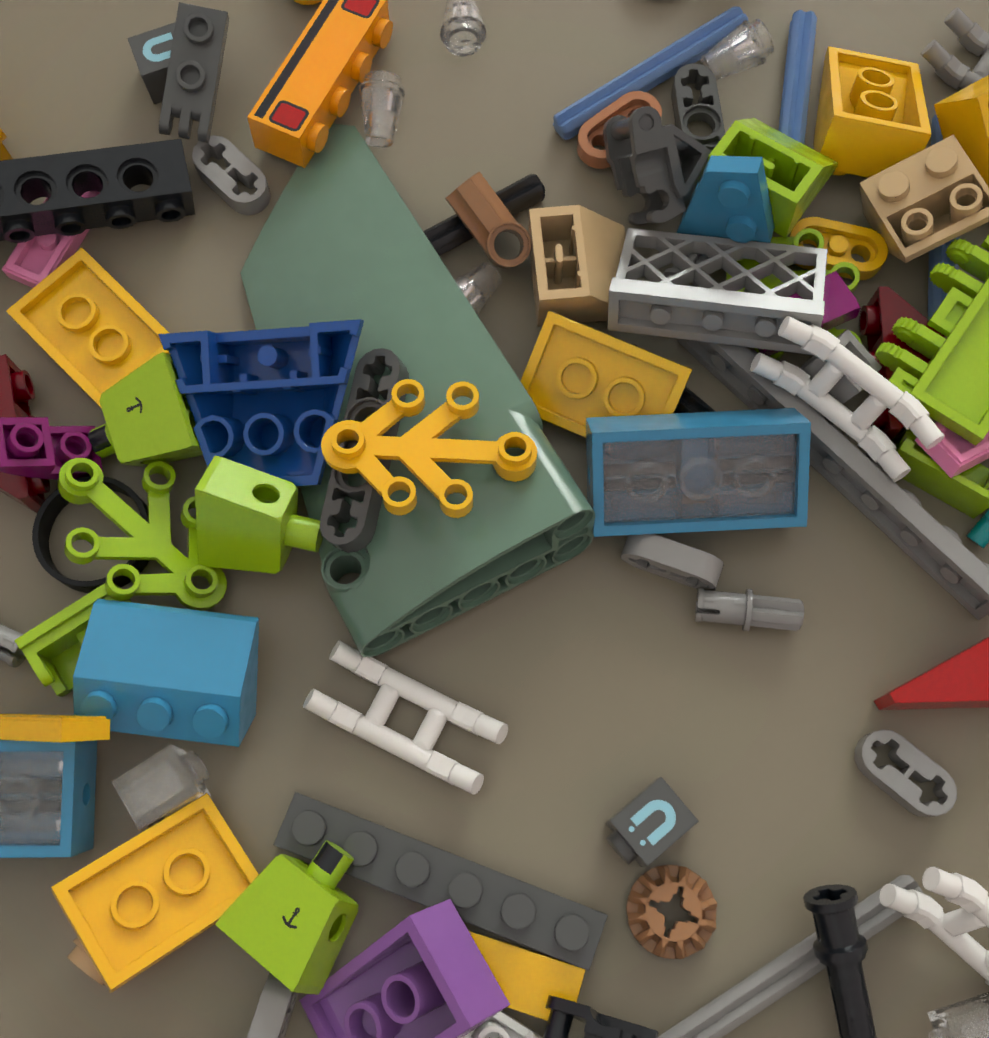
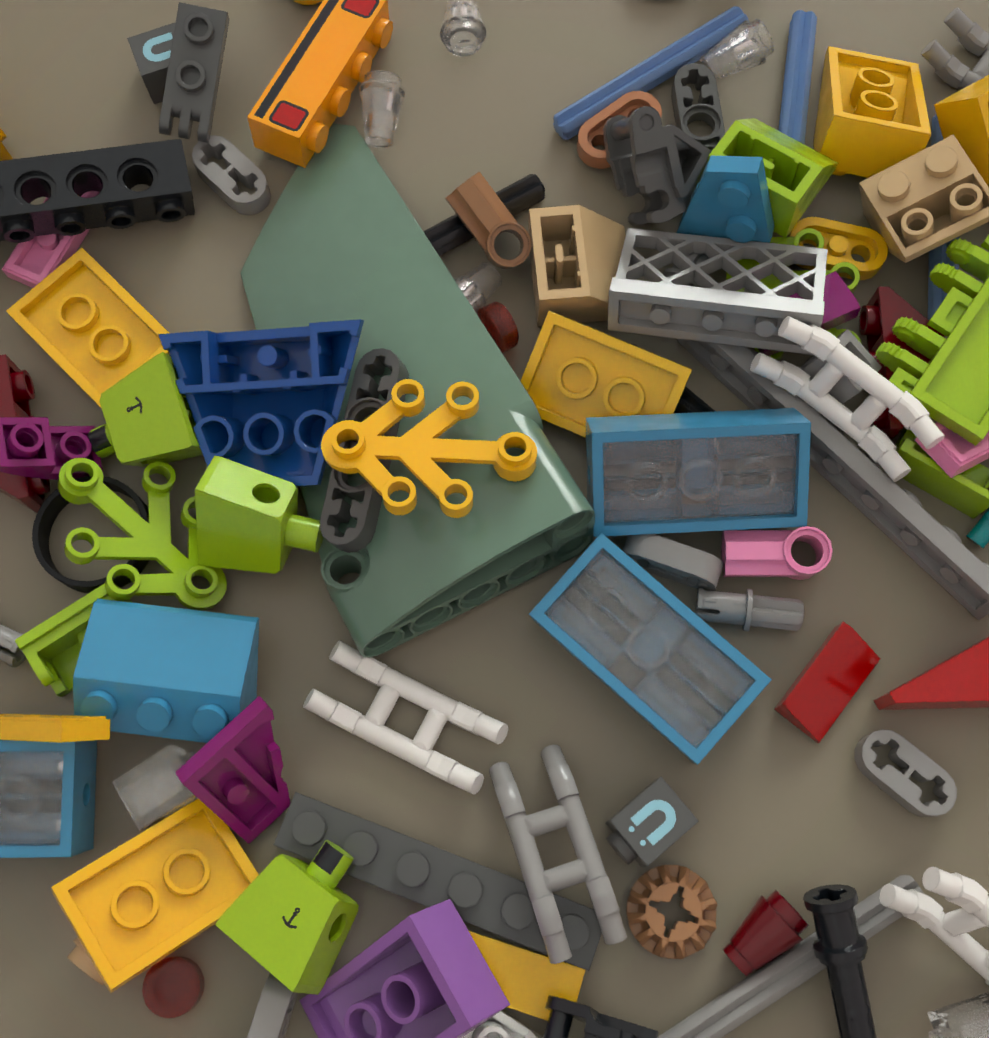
none -> clear red tile [142,956,204,1018]
none -> magenta wing [175,696,290,844]
none -> clear red tile [477,301,519,353]
none -> light grey piece [489,745,627,964]
none -> clear brick [529,533,772,765]
none -> bright pink piece [721,526,833,580]
none -> dark red cone [723,890,809,976]
none -> red slope [774,621,880,743]

